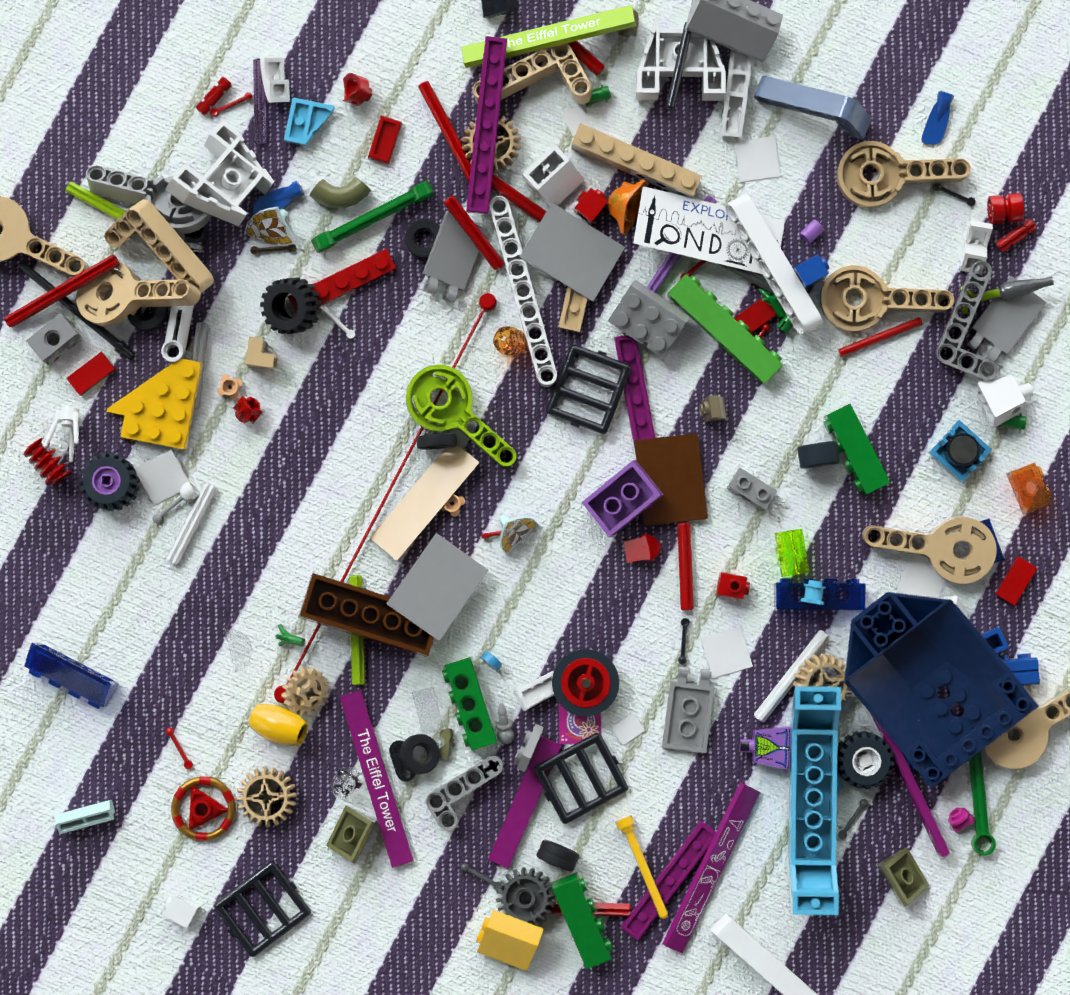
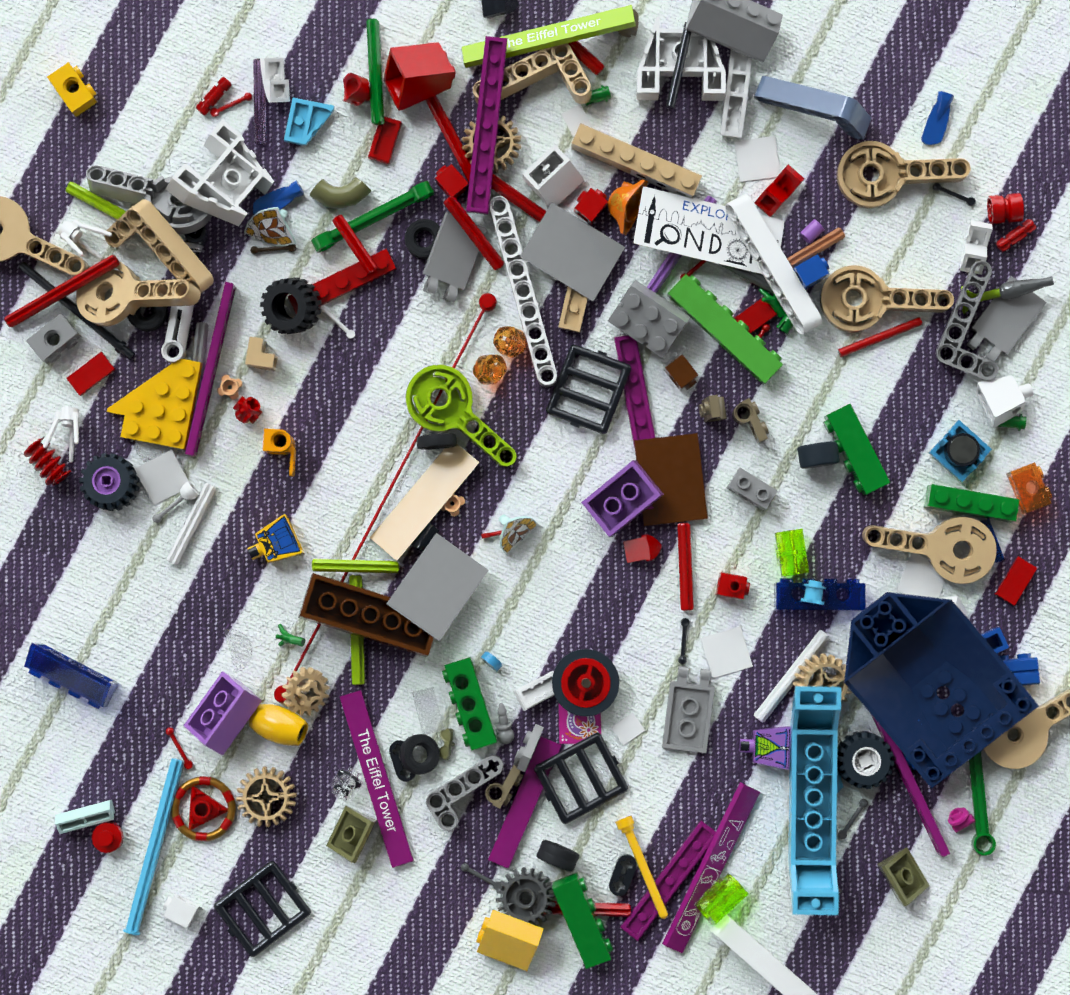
none -> yellow brick [47,62,97,117]
none -> white plant [59,219,113,260]
none -> red piece [92,821,124,853]
none -> medium azure axle [123,758,184,935]
none -> medium lavender brick [183,671,262,756]
none -> magenta tile [185,281,236,457]
none -> torso [247,514,304,563]
none -> light orange piece [263,428,296,477]
none -> lime axle [311,559,399,573]
none -> red axle [332,214,377,274]
none -> green axle [366,18,384,125]
none -> red slope [383,42,456,111]
none -> black tile [411,523,440,552]
none -> red brick [435,164,469,199]
none -> clear orange piece [473,355,507,385]
none -> dark tan plate [485,765,523,809]
none -> black beam [609,854,637,896]
none -> reddish brown brick [664,354,698,390]
none -> clear neon green piece [695,874,748,925]
none -> dark tan plate [732,398,769,443]
none -> red slope [754,164,805,217]
none -> nougat axle [787,228,845,269]
none -> green brick [924,484,1020,523]

